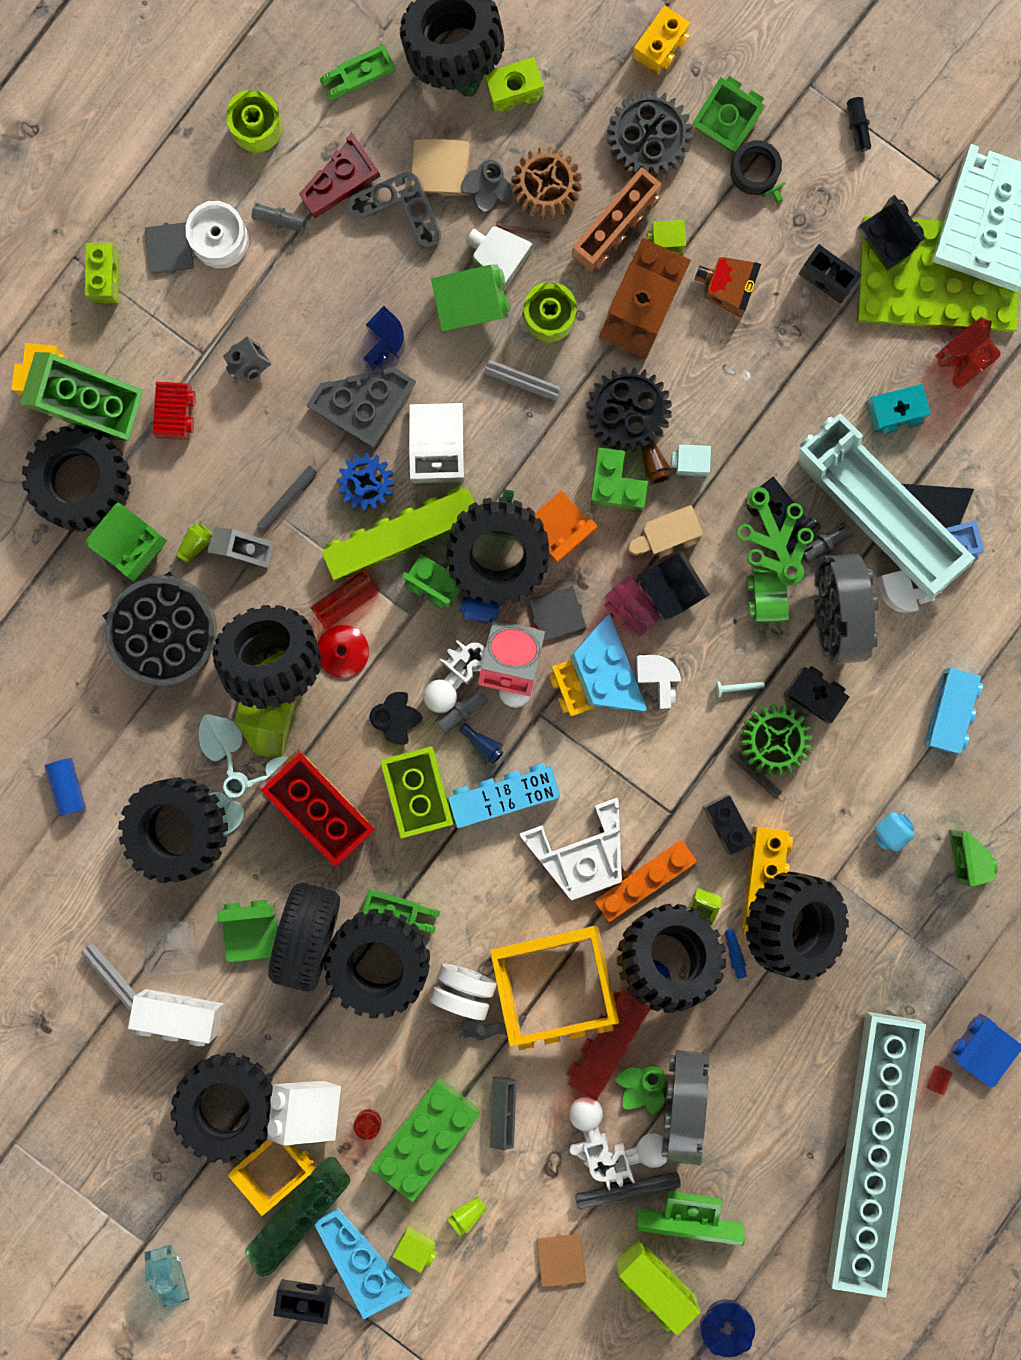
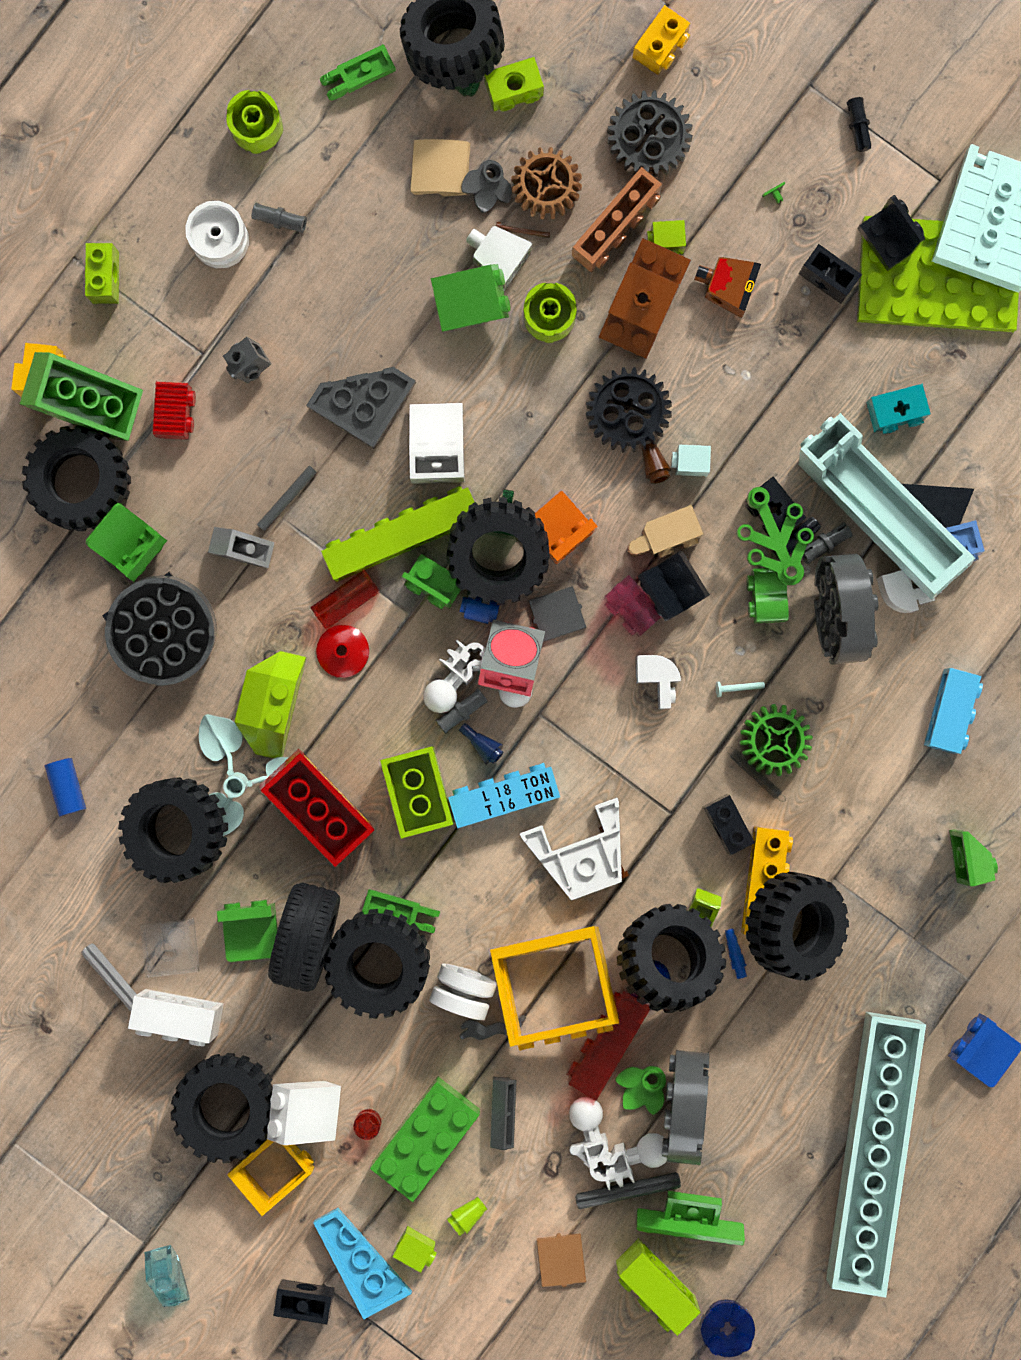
dark grey piece [145,222,194,274] -> none
lime cone [176,522,213,563] -> none
black tyre [212,605,322,709] -> none
clear green beam [245,1157,350,1276] -> none
dark red wing [299,132,381,219] -> none
blue gear [337,453,395,512] -> none
dark grey beam [348,172,441,247] -> none
clear blue brick [363,306,405,371] -> none
black plate [369,692,423,745] -> none
light grey axle [485,360,560,401] -> none
yellow bracket [549,660,596,717] -> none
medium azure wing [570,615,647,713] -> none
bright green brick [590,448,648,512] -> none
orange plate [594,840,697,922] -> none
bright green plate [692,76,766,152] -> none
black tyre [730,140,782,195] -> none
black brick [784,666,850,724] -> none
medium azure head [875,812,916,852] -> none
clear red hinge [926,1065,953,1095] -> none
clear red piece [935,317,1001,389] -> none

